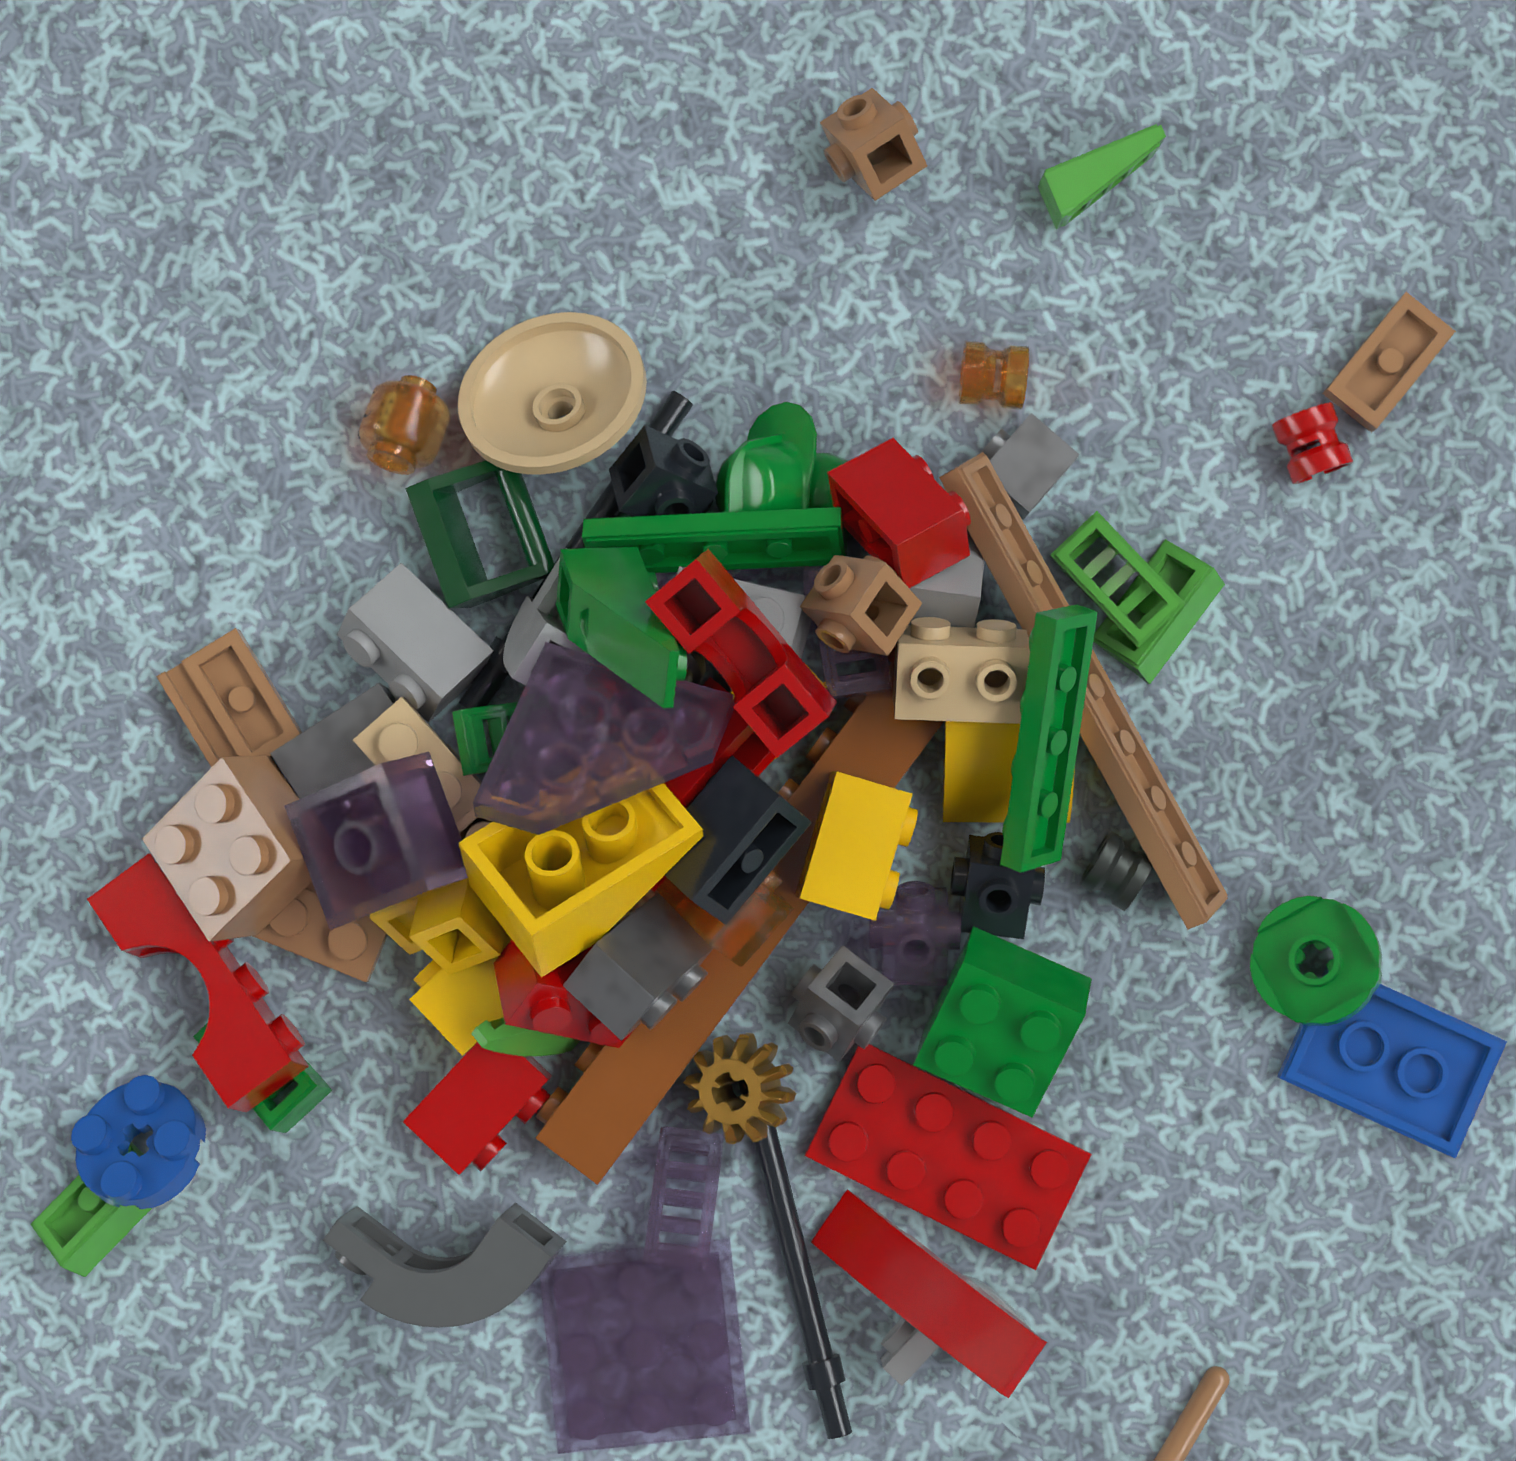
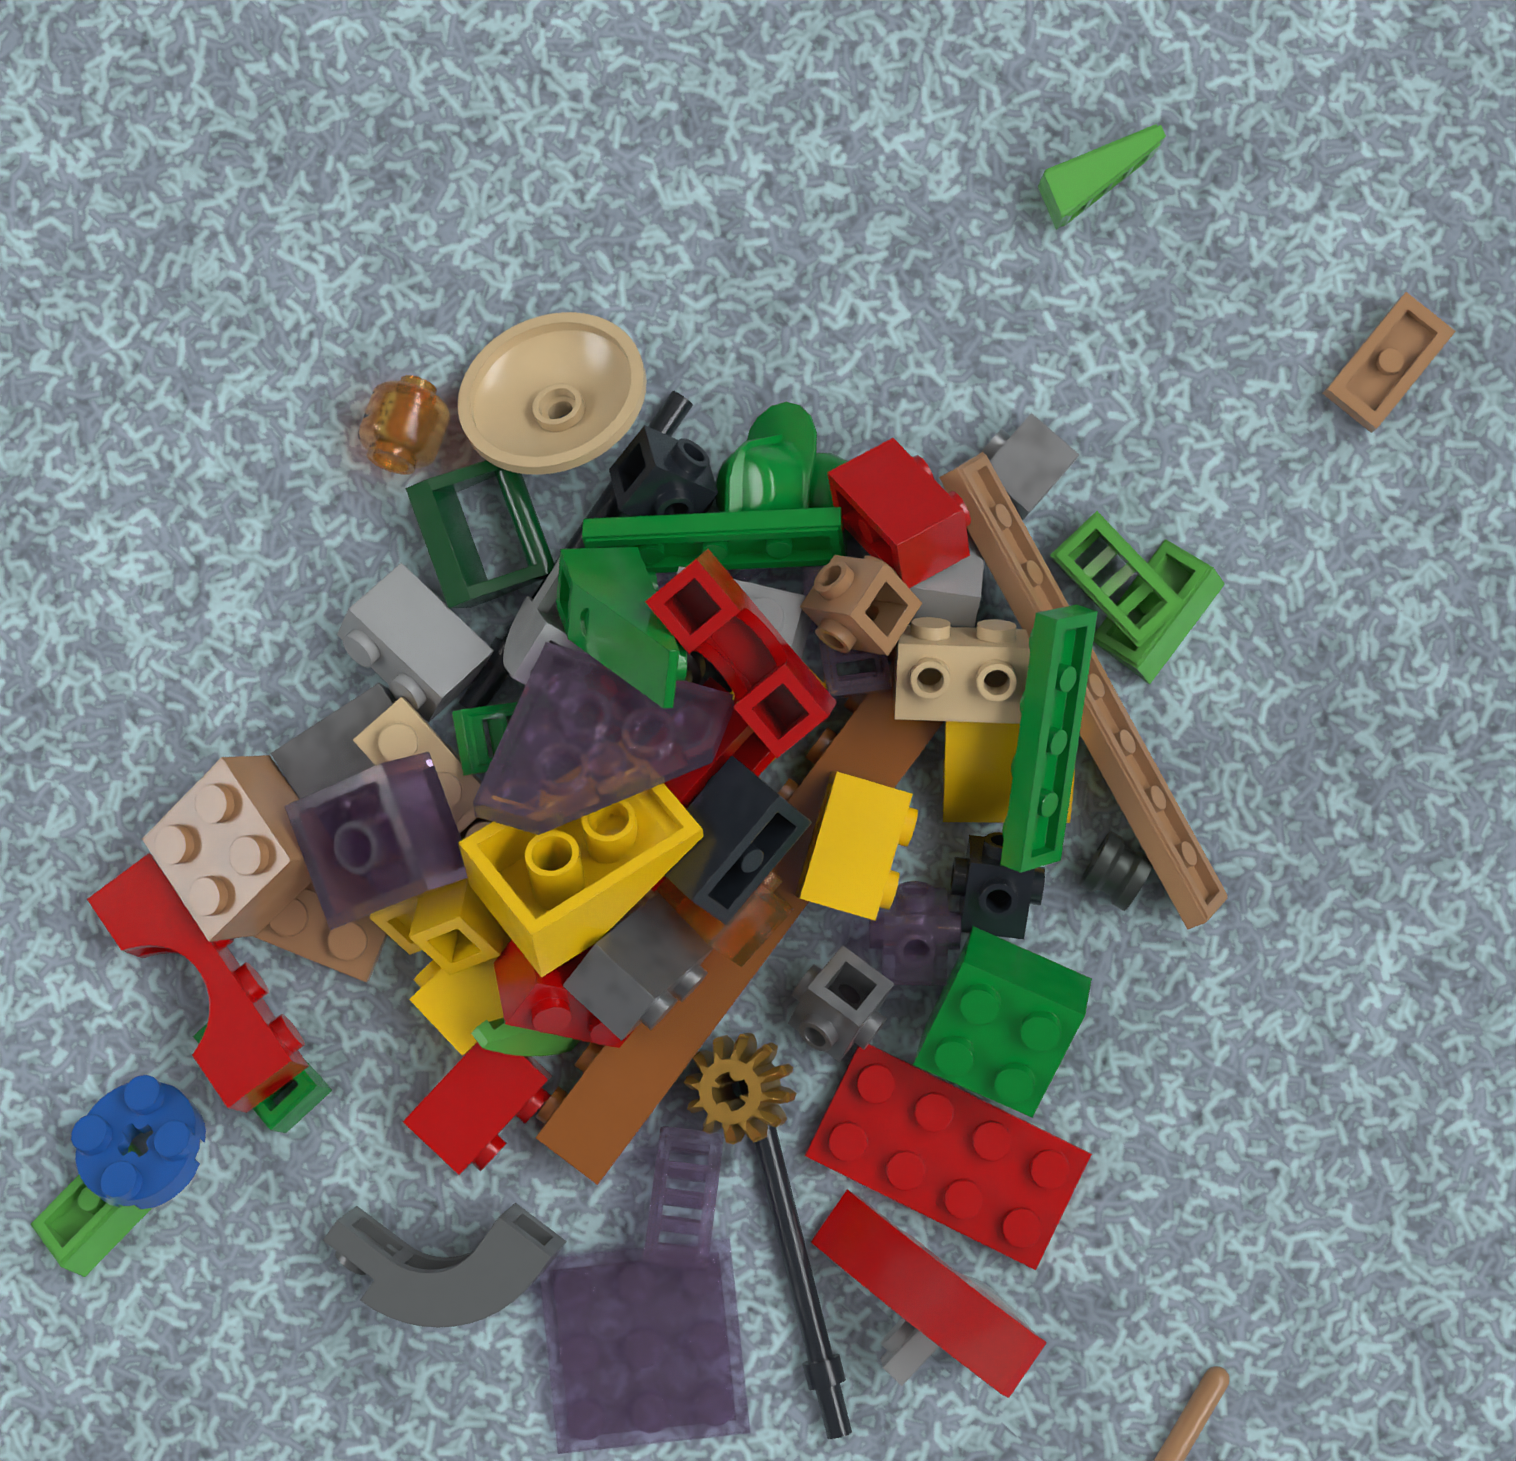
medium nougat plate [156,628,302,767] -> none
medium nougat brick [820,88,928,201] -> none
clear orange wheel [958,340,1029,410] -> none
green plate [1250,896,1382,1026] -> none
red wheel [1272,402,1354,484] -> none
blue tile [1277,961,1507,1159] -> none

